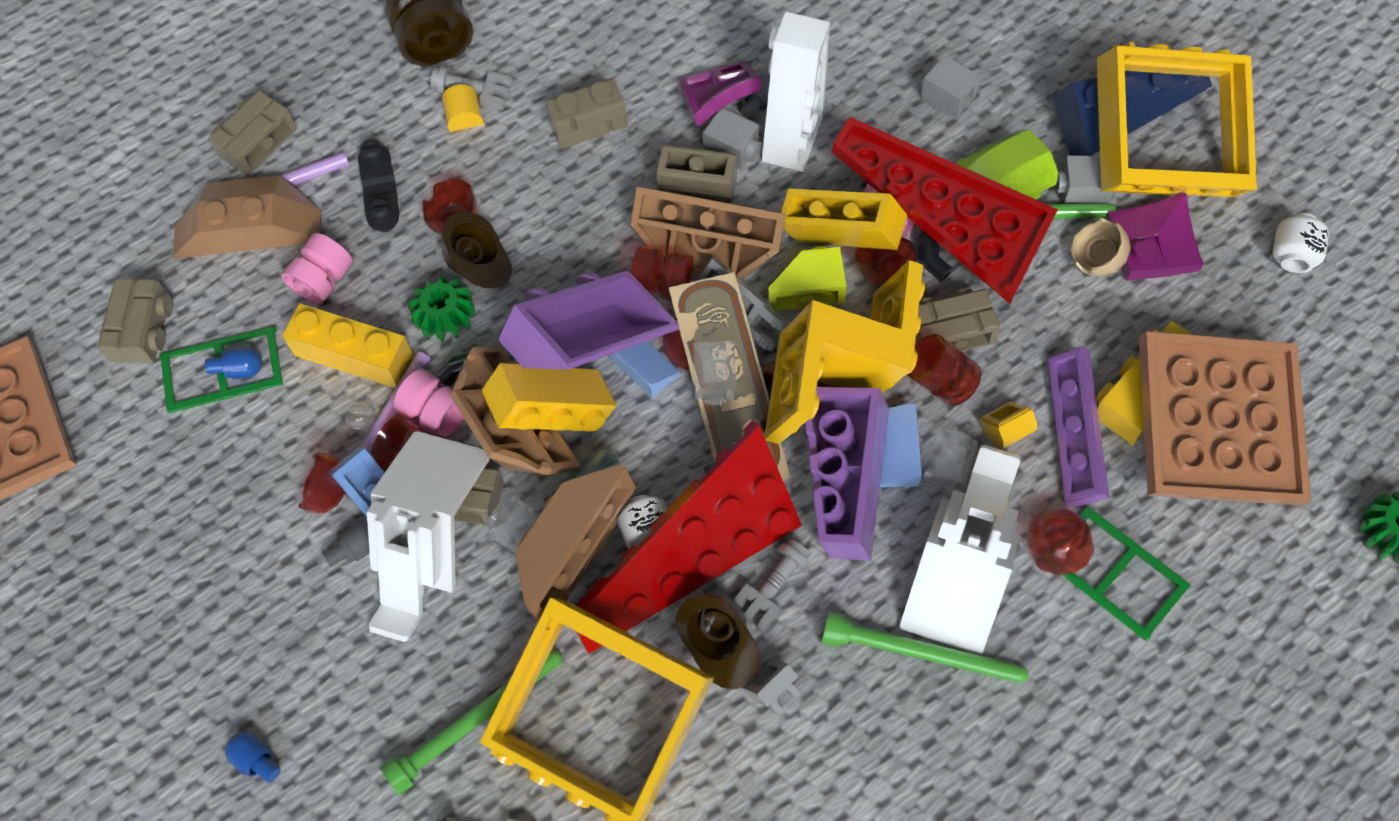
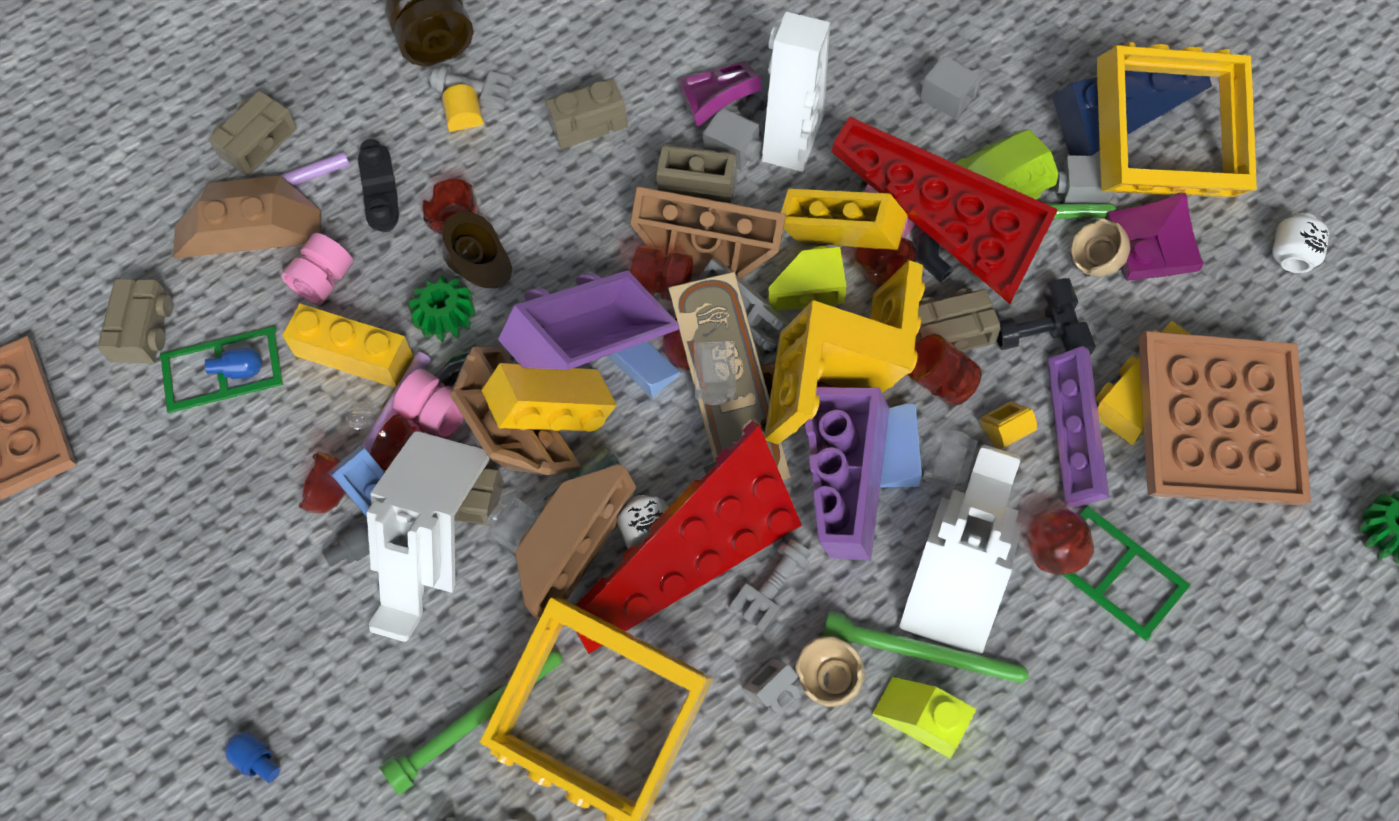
dark brown piece [675,594,760,690] -> none
none -> tan hair [796,636,865,707]
none -> neon yellow slope [872,677,977,759]
none -> black bar [997,278,1096,355]

